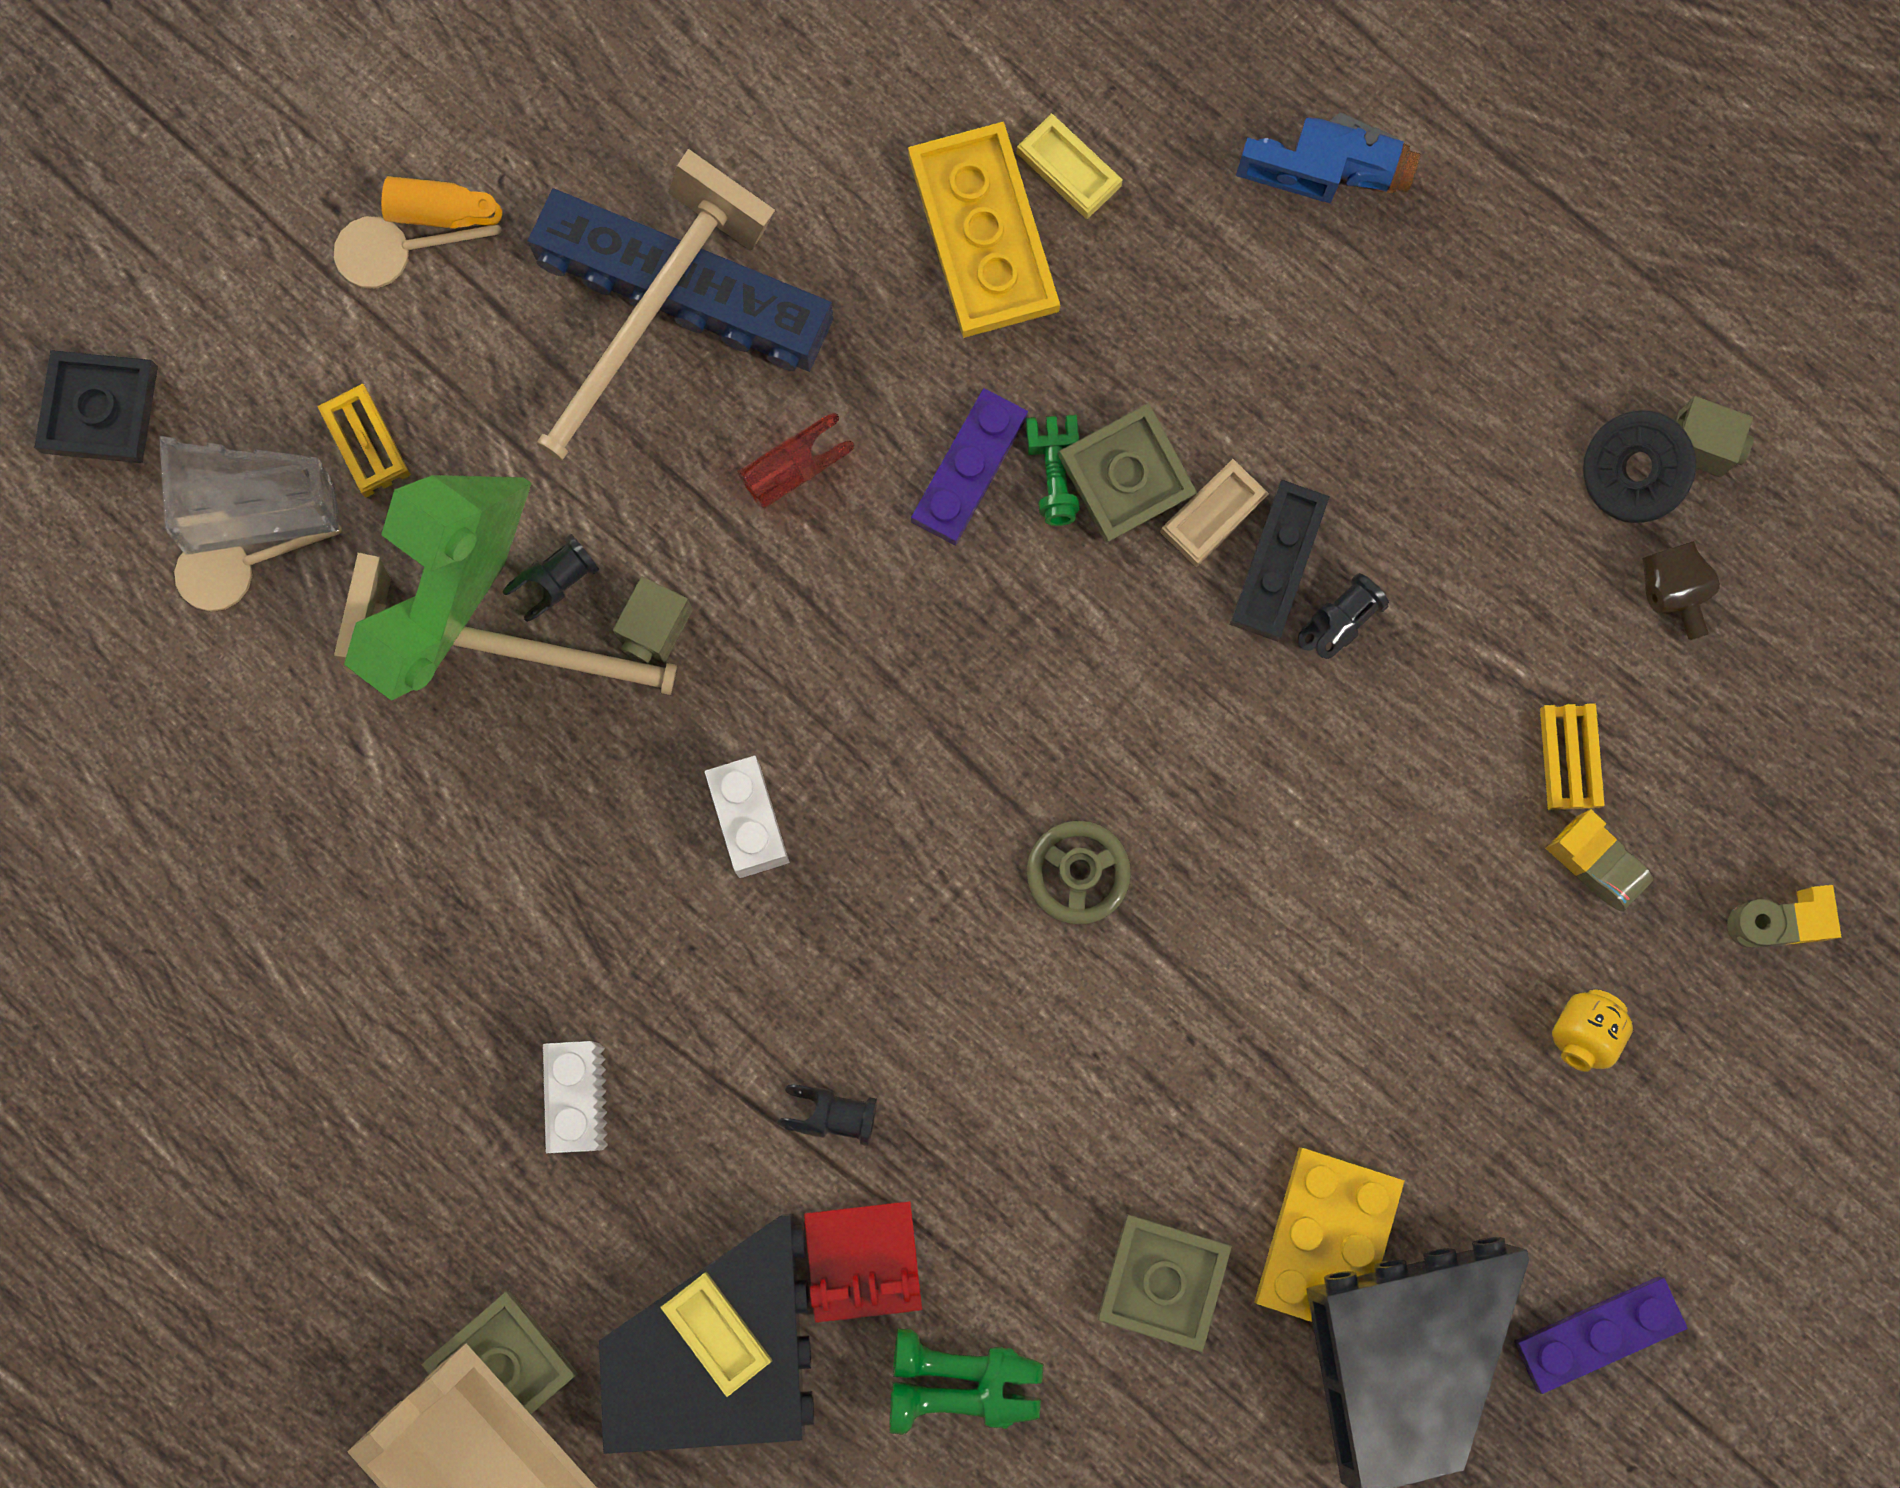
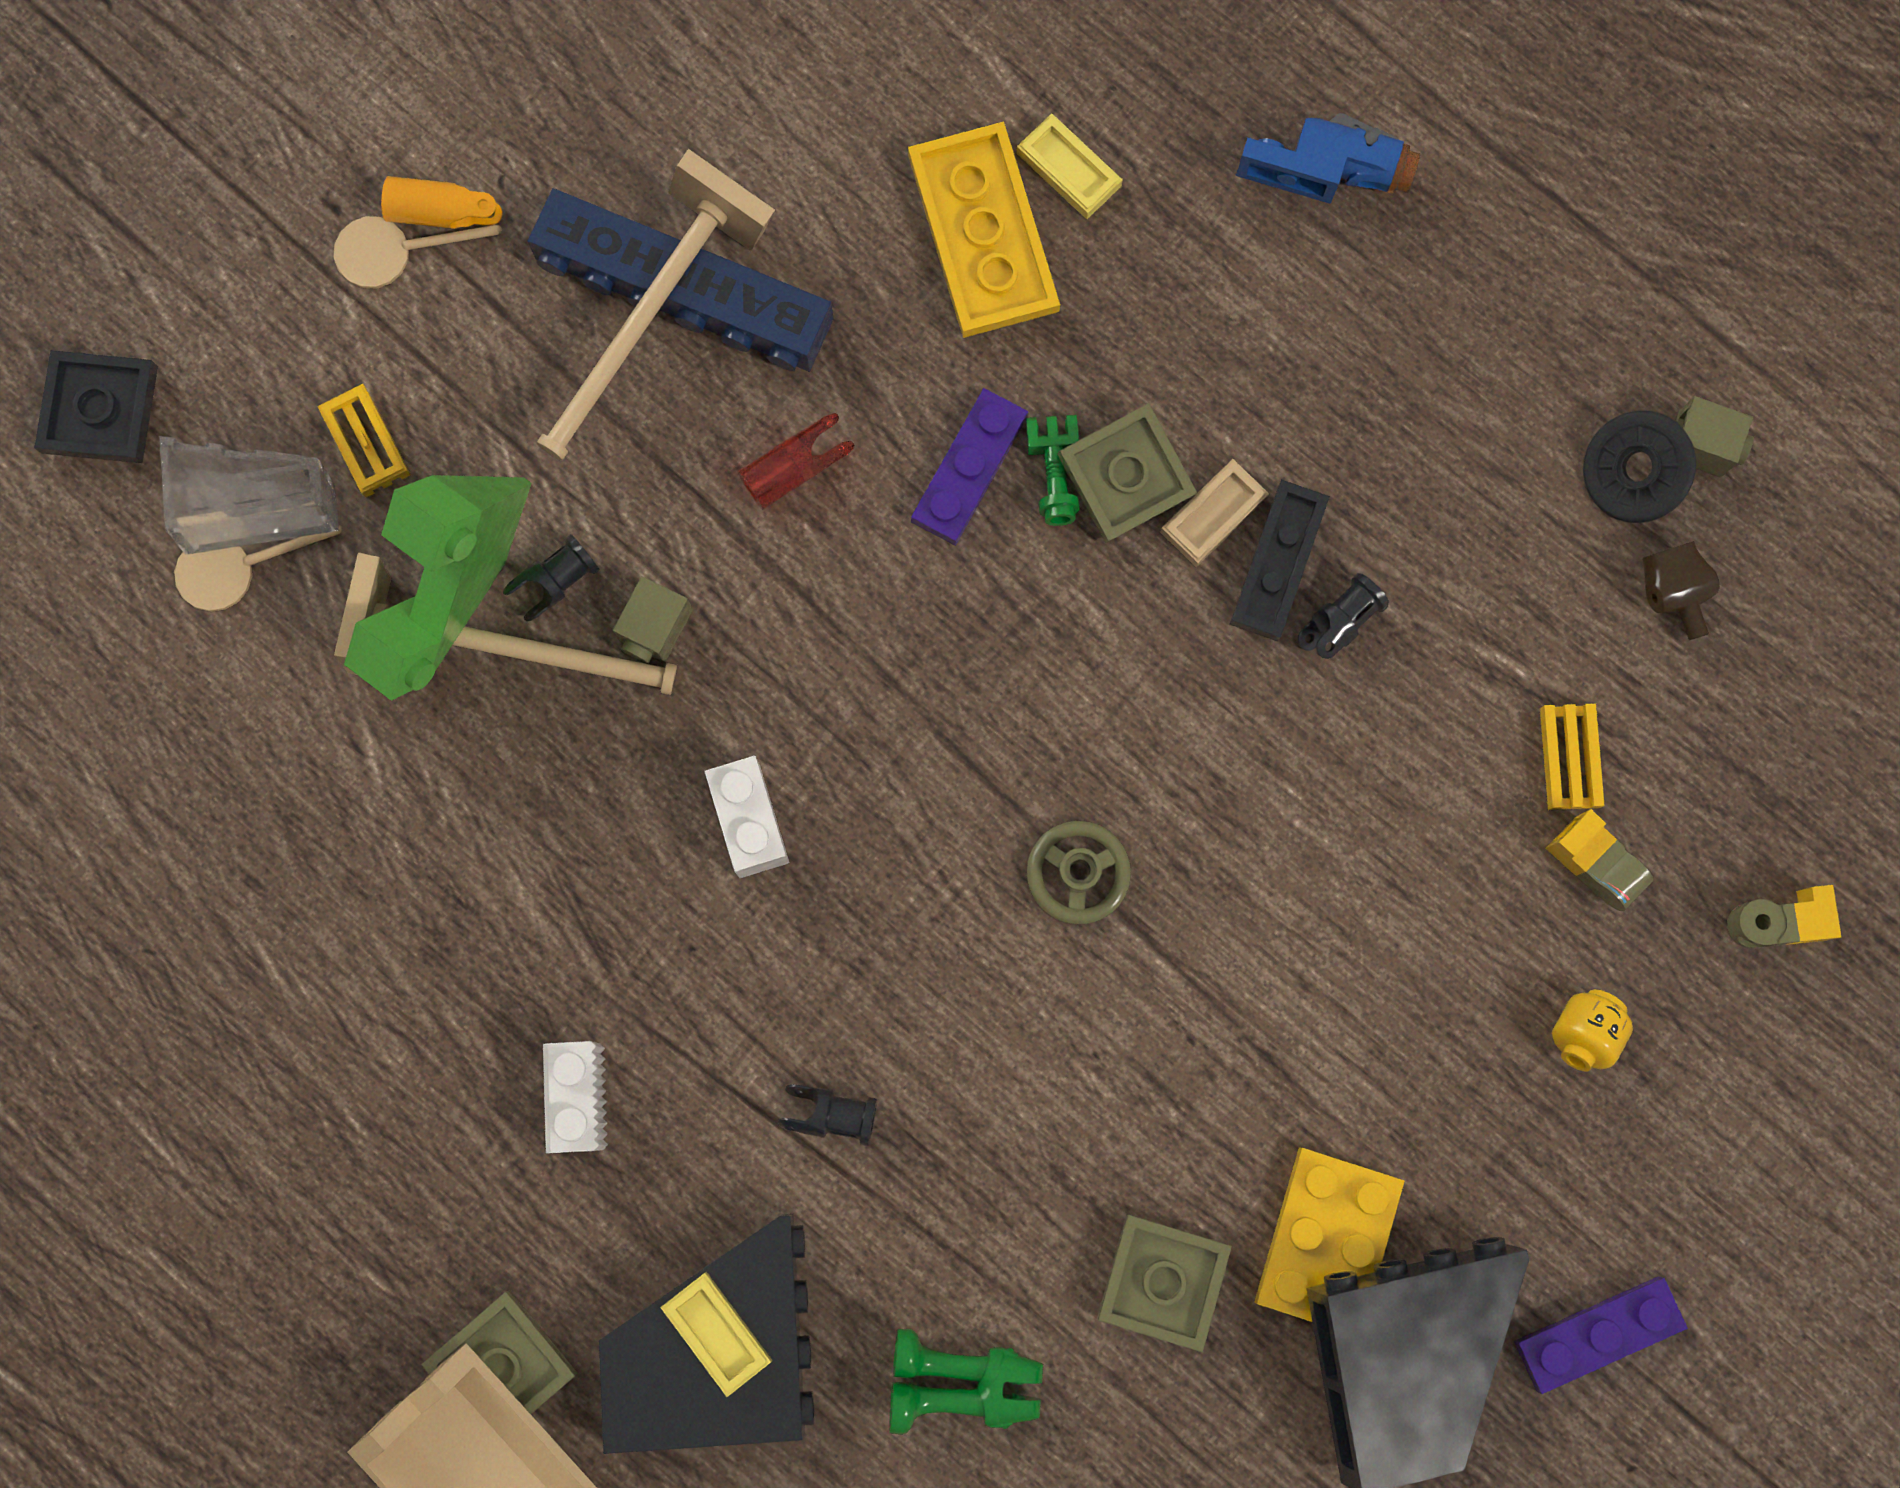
red hinge [804,1201,922,1323] -> none

